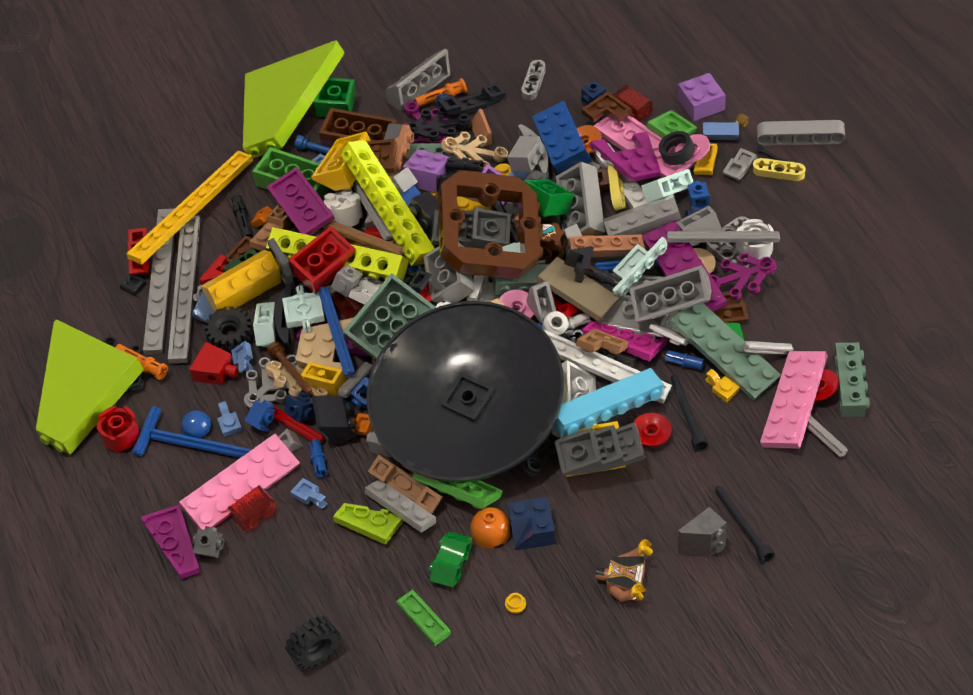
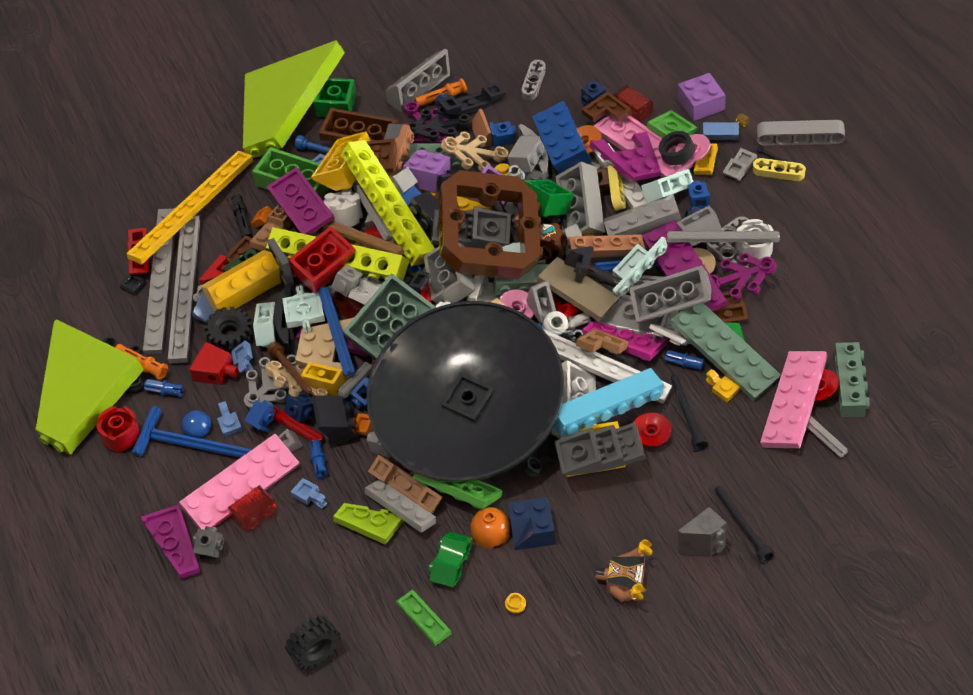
black pin [446,157,484,172] -> none
light grey axle [742,341,794,355] -> none
none -> blue axle [144,379,183,397]
none -> blue brick [489,121,516,147]
none -> light grey pin [509,165,525,182]

